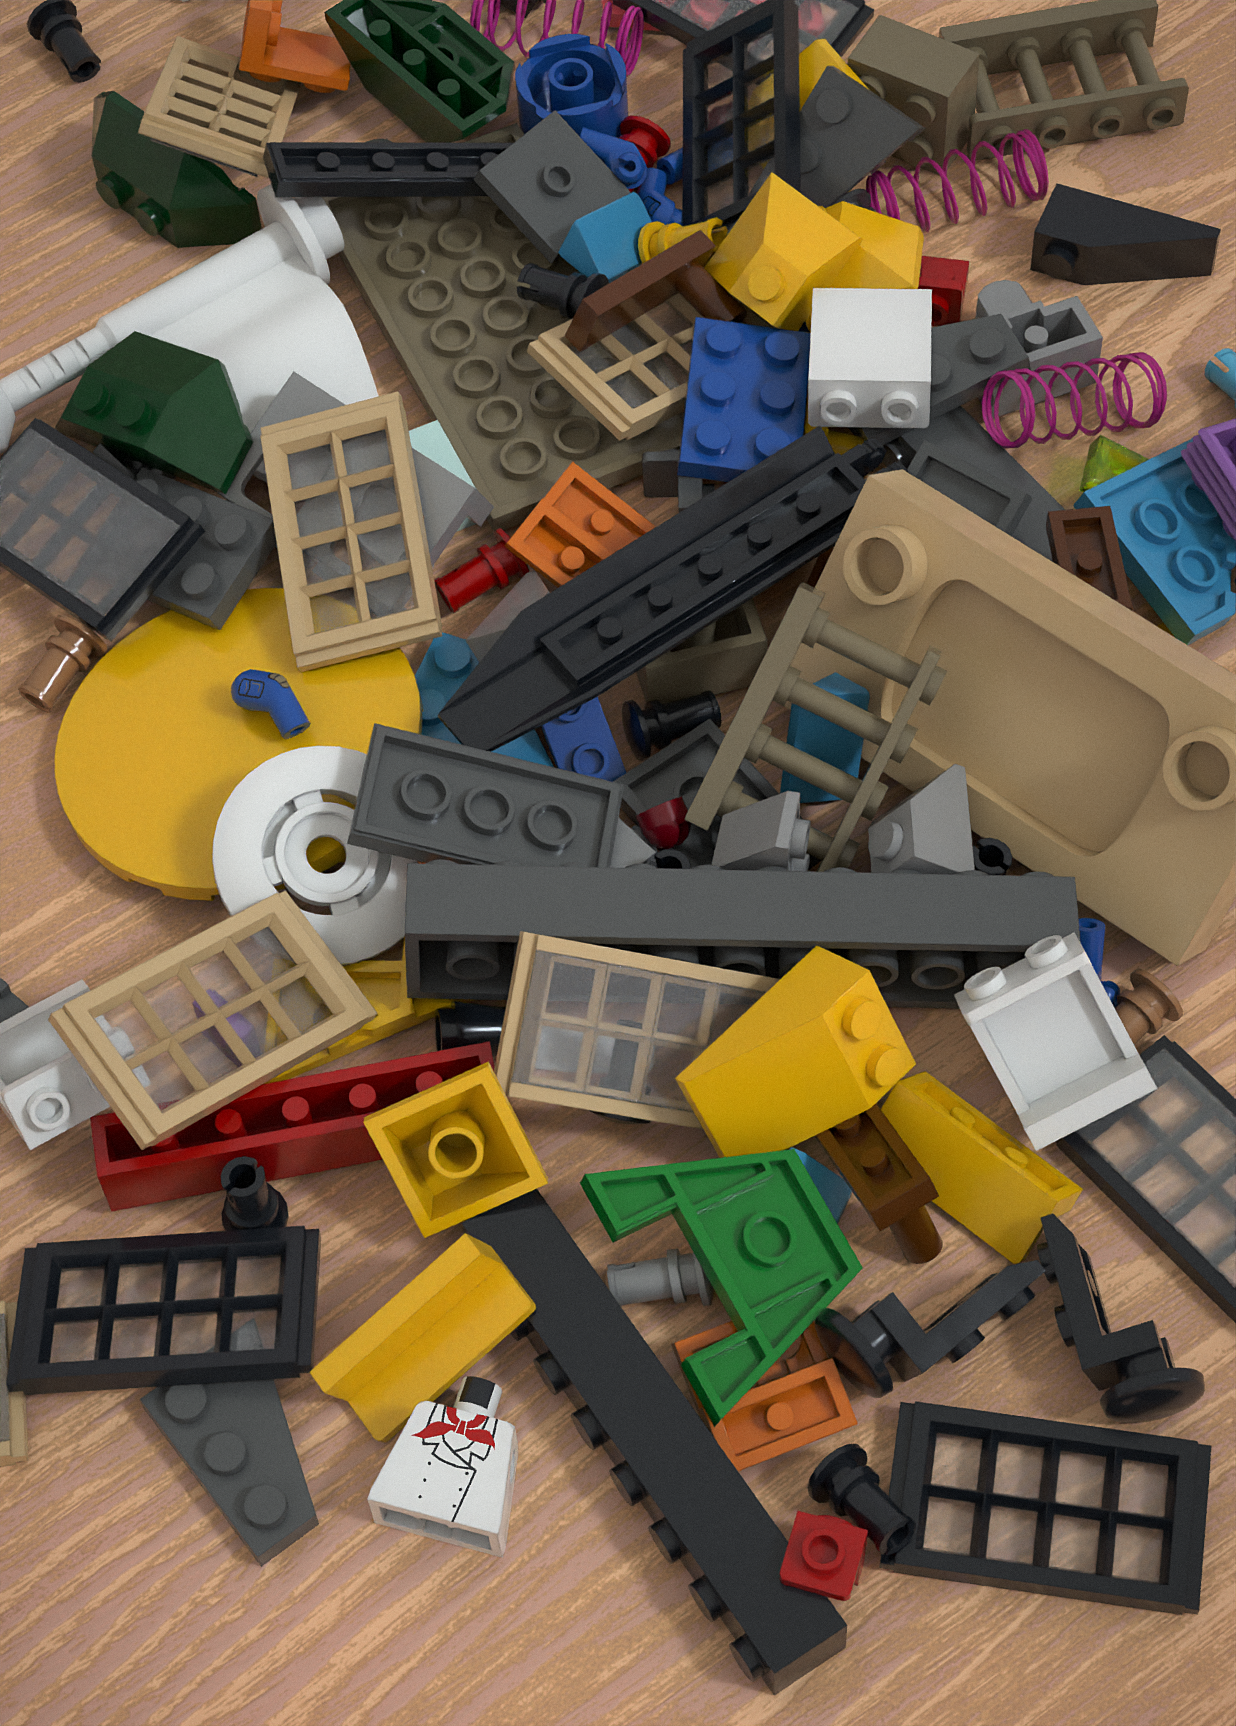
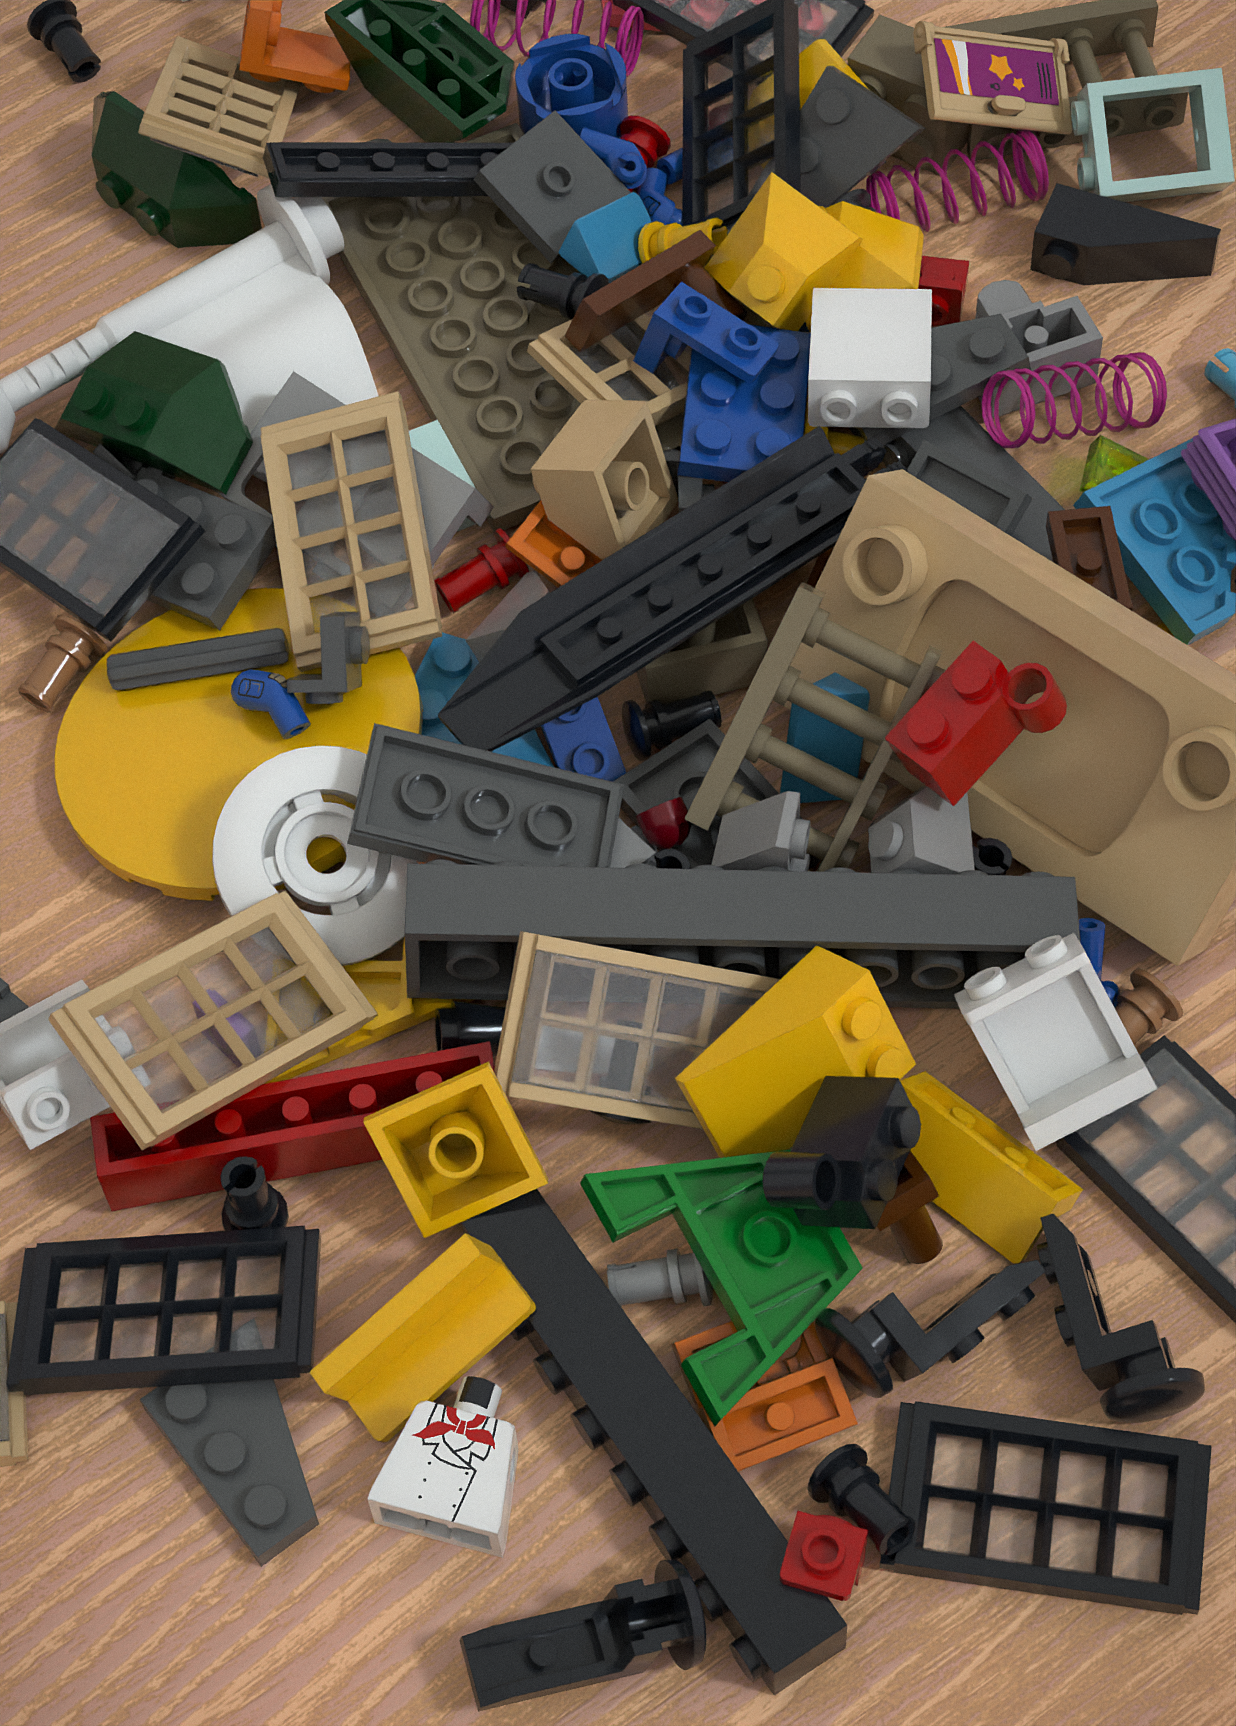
none -> dark grey axle [106,628,289,691]
none -> dark grey bracket [287,612,370,704]
none -> black piece [459,1560,706,1712]
none -> tan slope [530,400,678,560]
none -> blue bracket [633,282,779,383]
none -> black hinge [763,1076,922,1229]
none -> red hinge [885,640,1067,807]
none -> door [913,21,1073,135]
none -> light aqua window [1071,68,1235,202]

